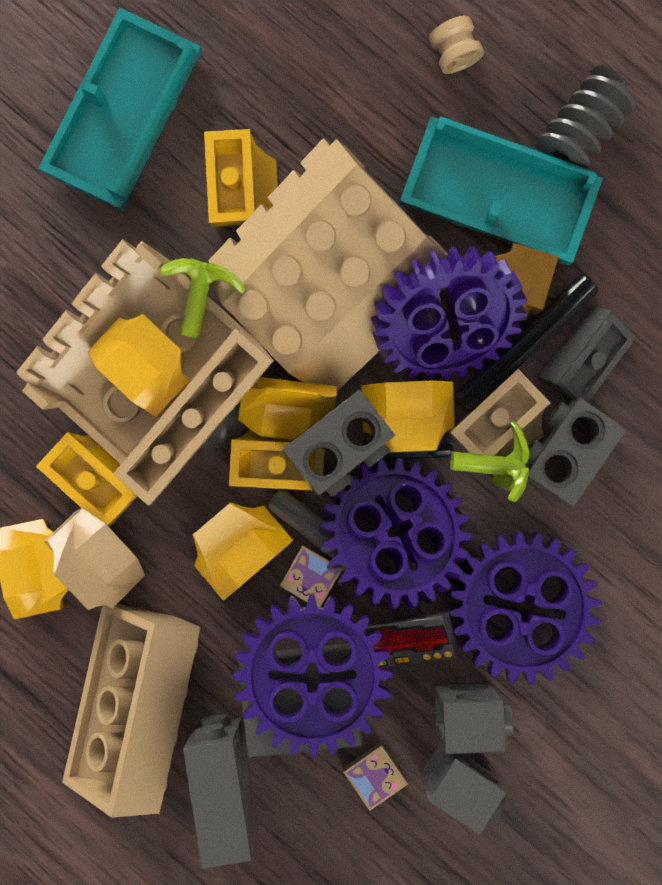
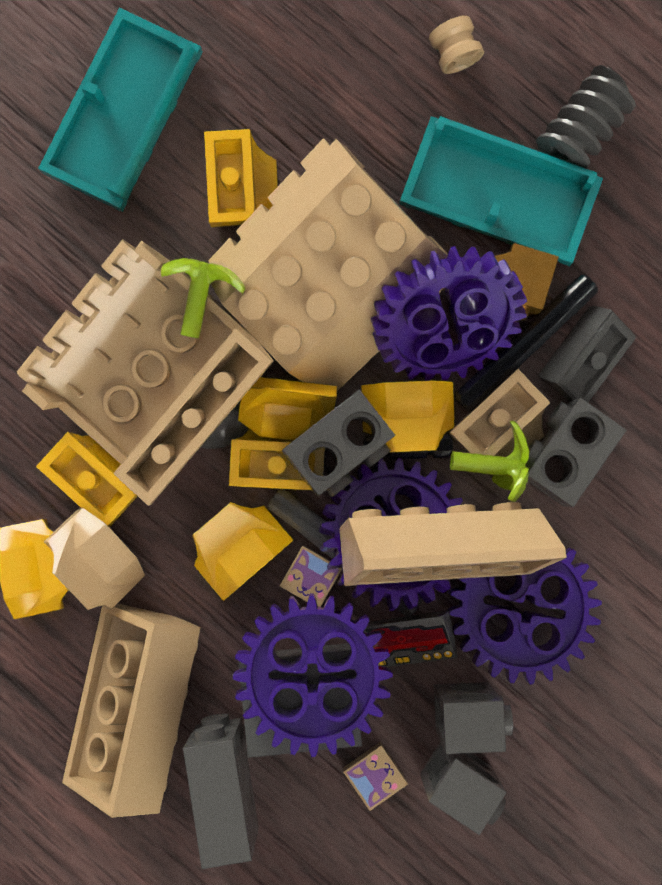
yellow slope [87,314,191,417] -> none
none -> tan slope [339,502,567,586]

